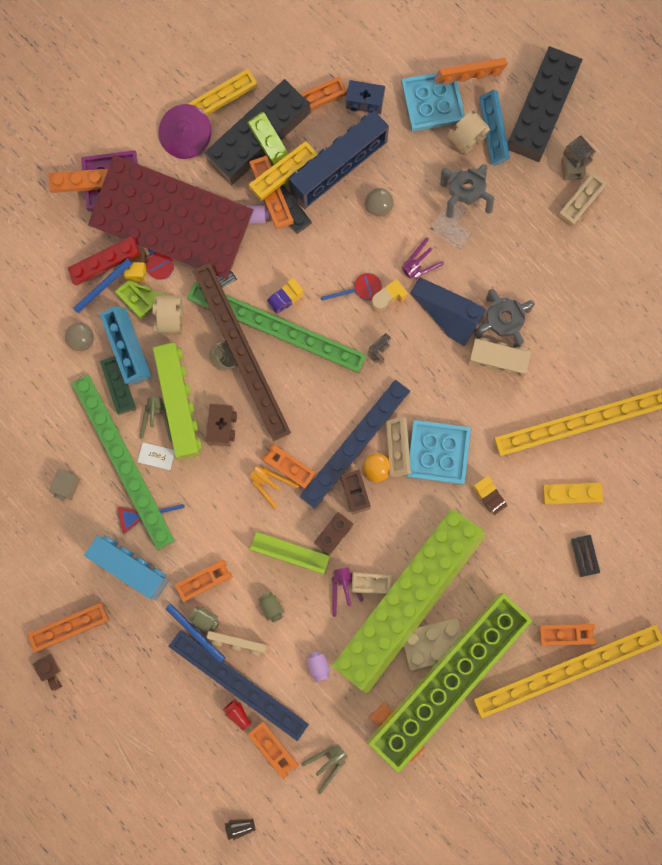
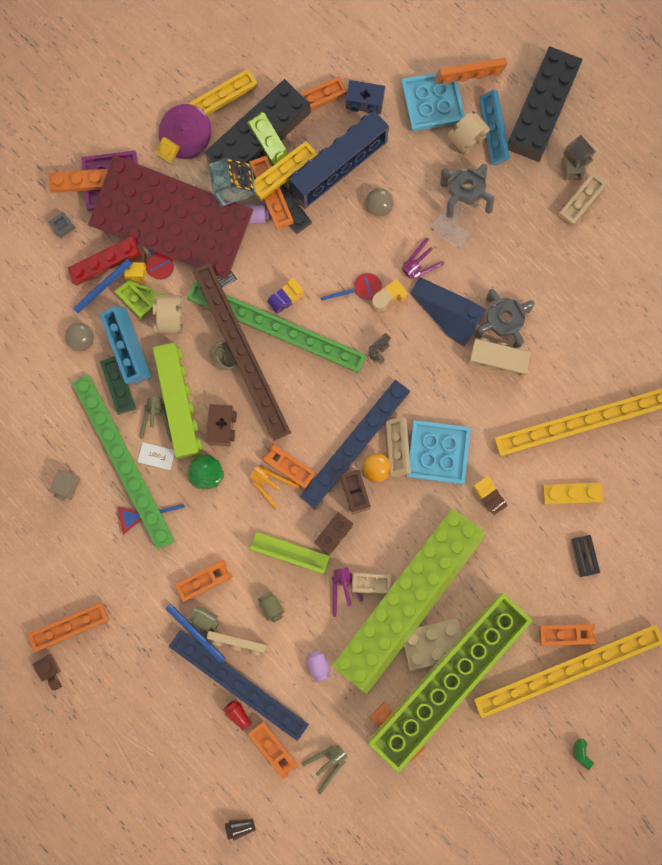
dark azure brick [84,535,169,601] -> none
none -> dark grey plate [48,212,75,239]
none -> yellow plate [155,137,180,163]
none -> green hair [187,454,224,490]
none -> clear light blue slope [209,158,256,206]
none -> green arm [573,739,594,770]

